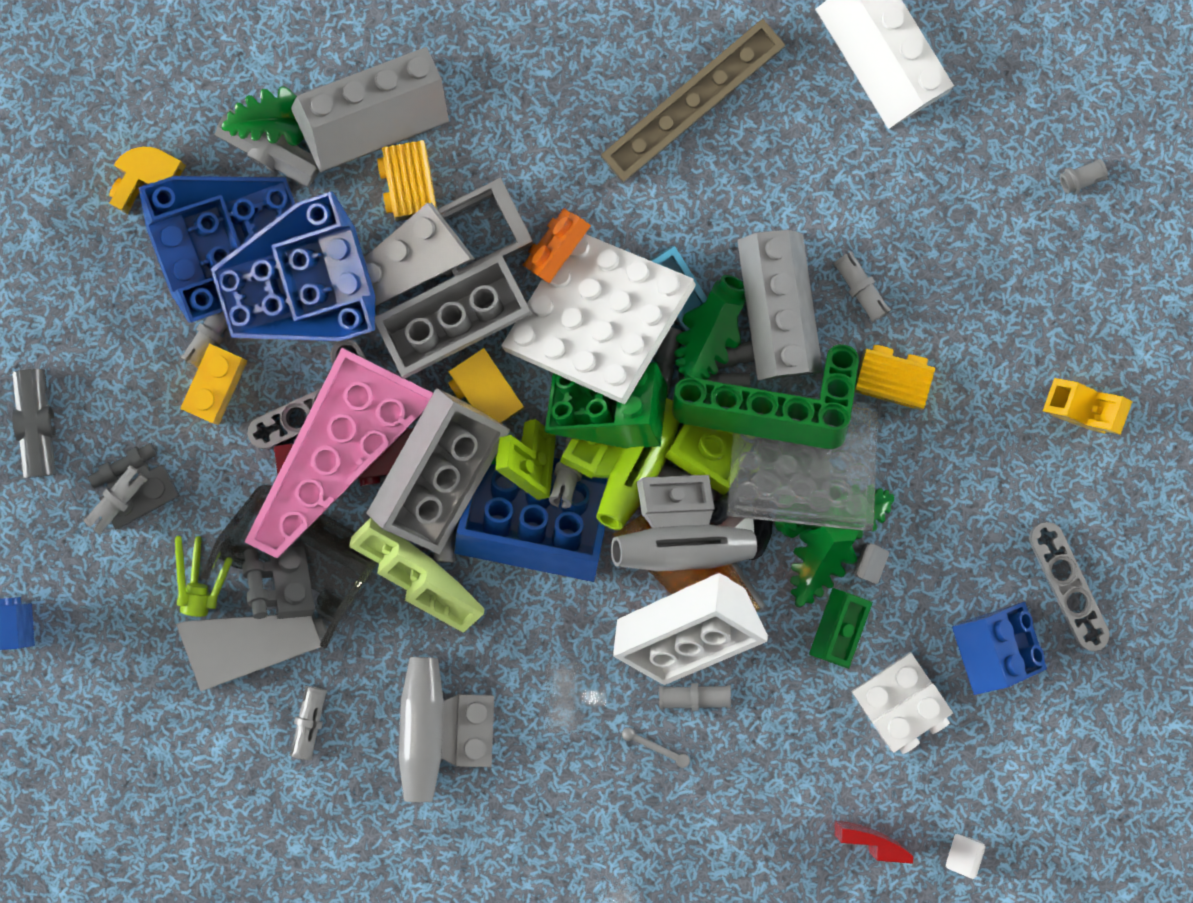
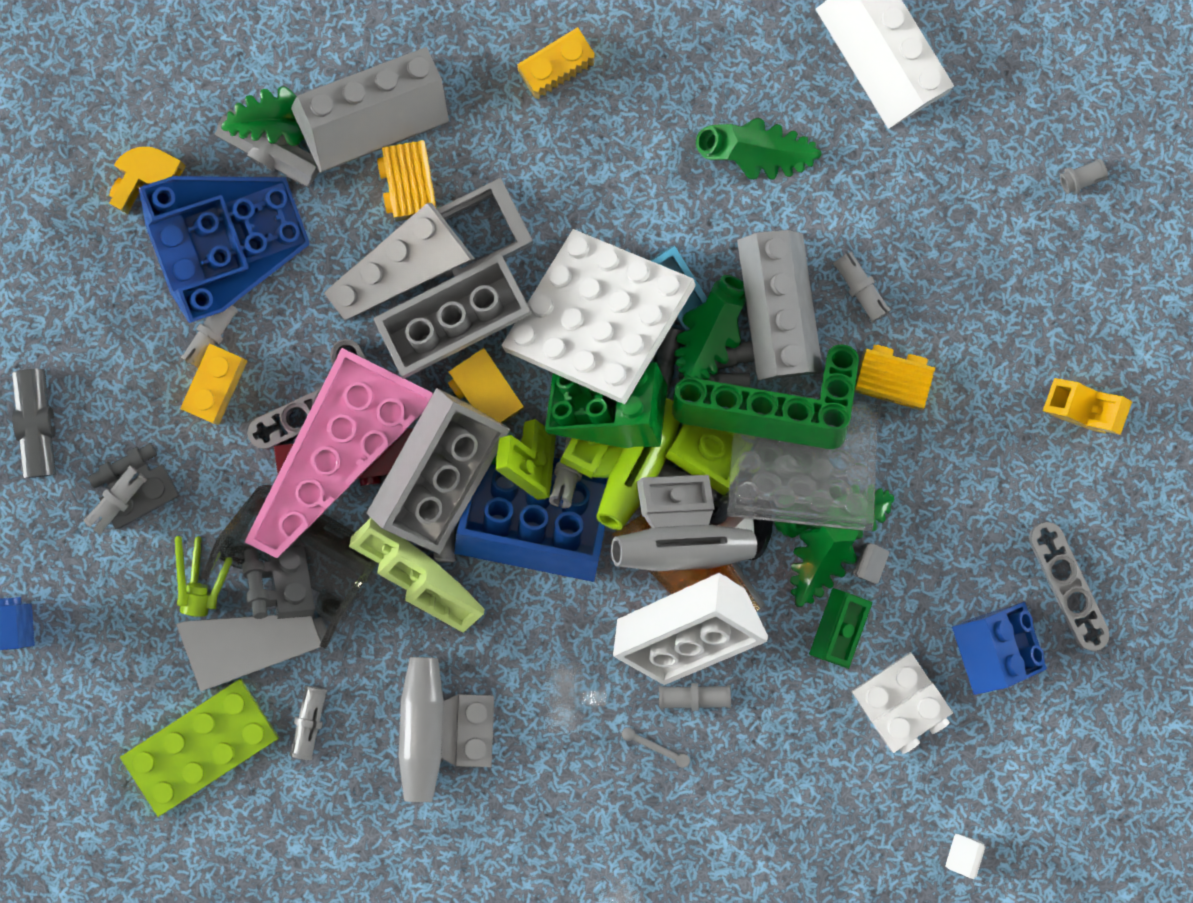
blue wedge [211,191,375,341] -> none
orange plate [523,208,591,283] -> none
dark tan plate [601,18,785,184] -> none
red slope [834,821,914,864] -> none
none -> lime plate [120,679,279,817]
none -> yellow brick [517,27,595,99]
none -> green plant [696,118,822,180]

